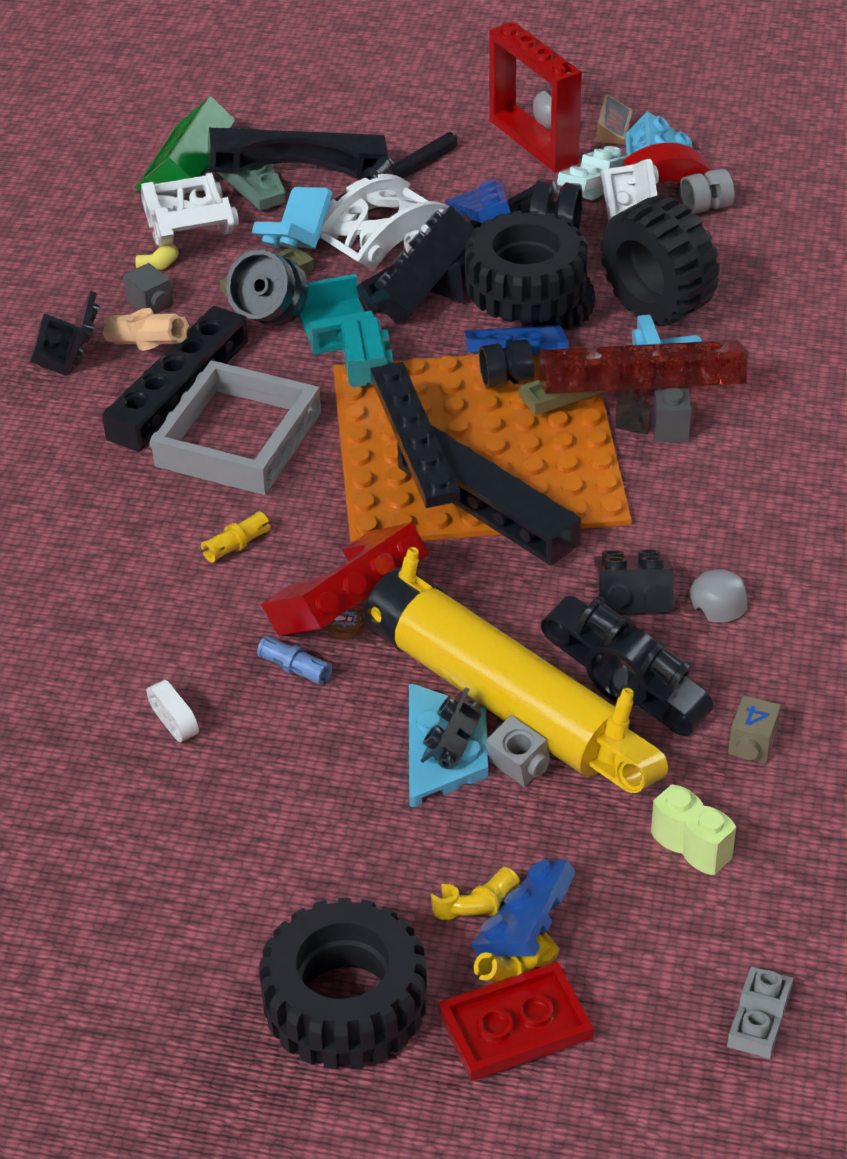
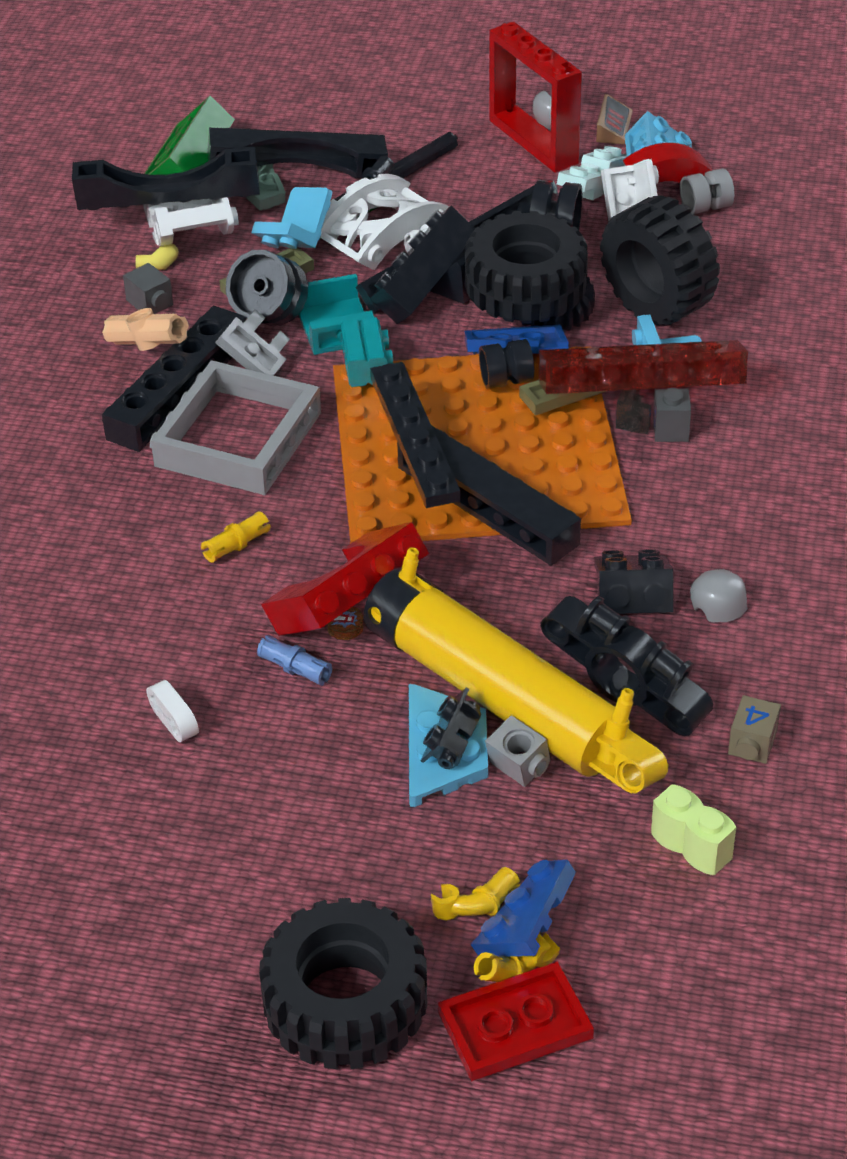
black bracket [30,290,99,376] -> none
blue wing [445,180,511,223] -> none
light grey slope [727,966,793,1059] -> none
none -> black arch [72,147,260,210]
none -> light grey plate [215,310,290,376]

